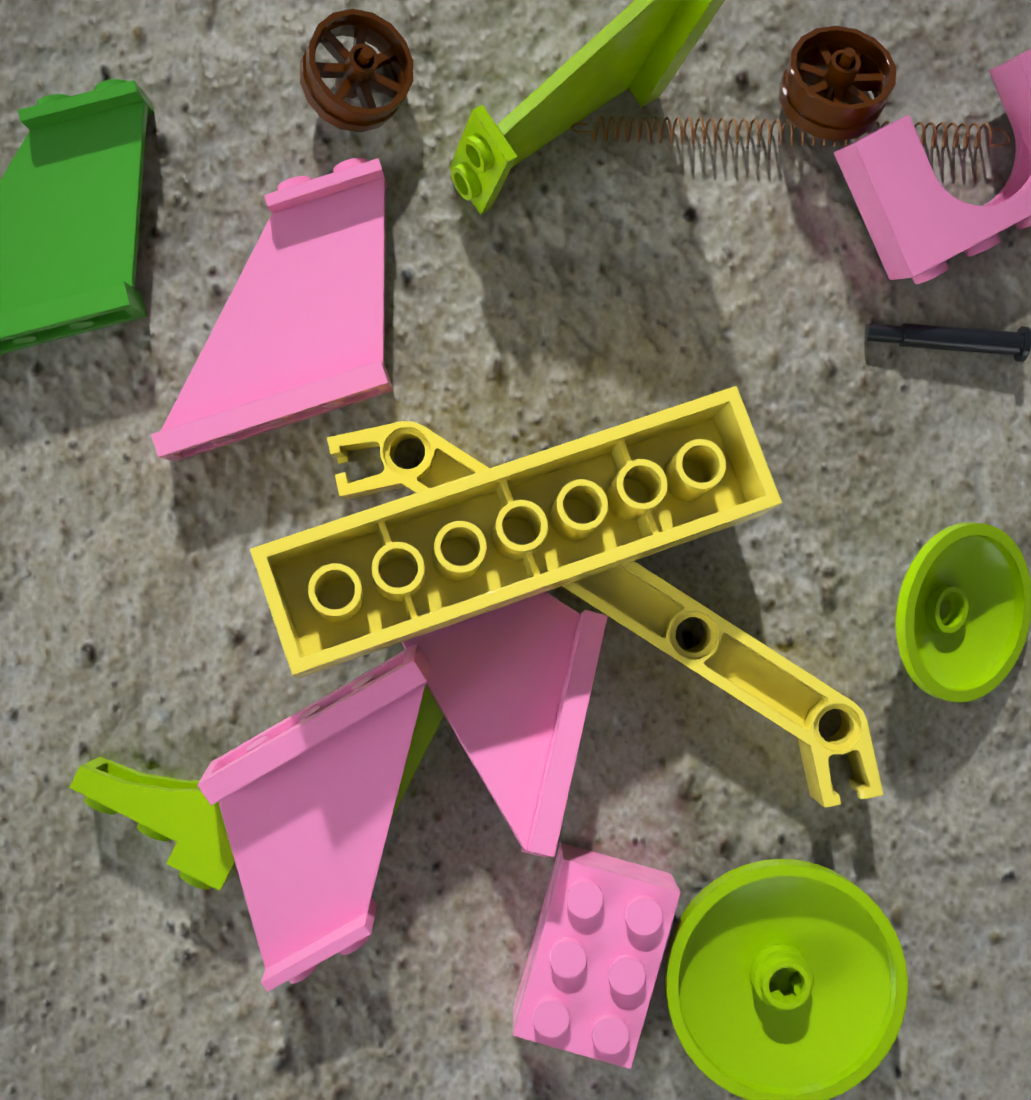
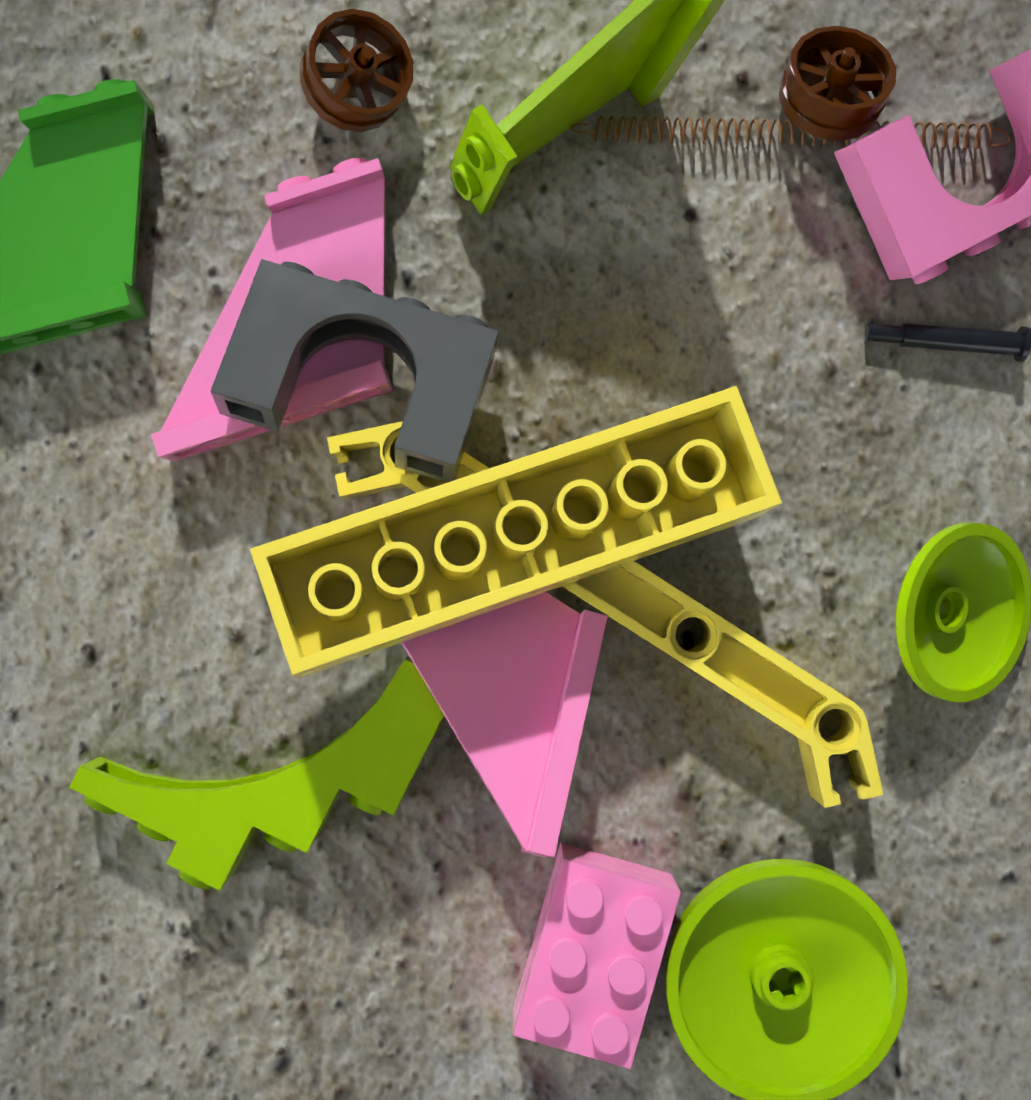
bright pink piece [197,643,430,992] -> none
none -> dark grey arch [210,259,499,483]

